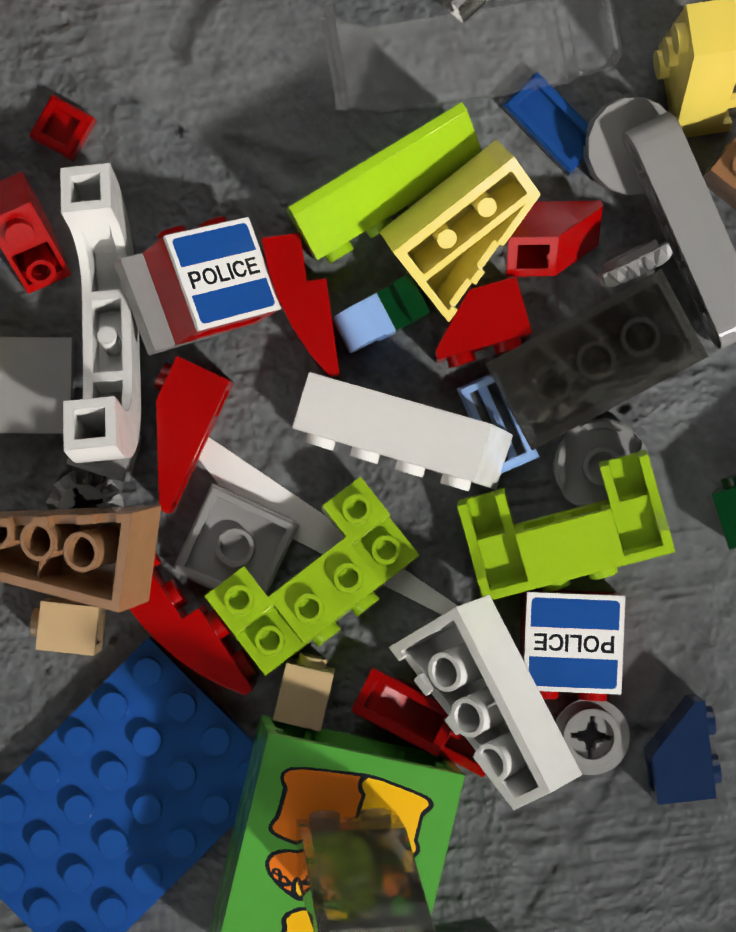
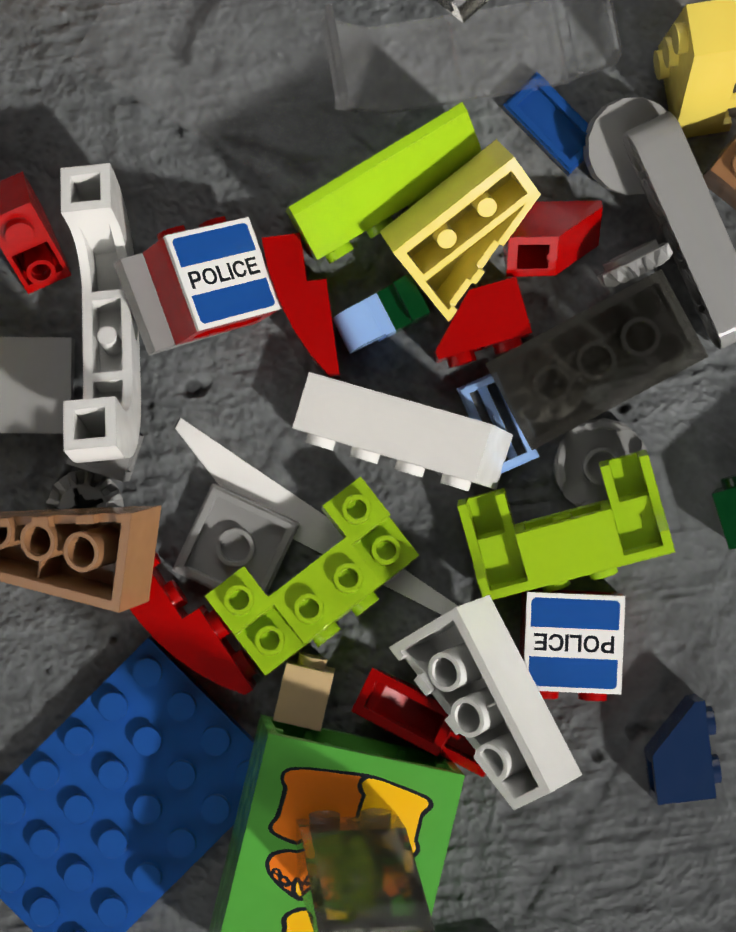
red tile [29,95,96,162] -> none
tan brick [30,597,106,656] -> none
red slope [154,356,234,514] -> none
light grey gear [555,700,630,775] -> none

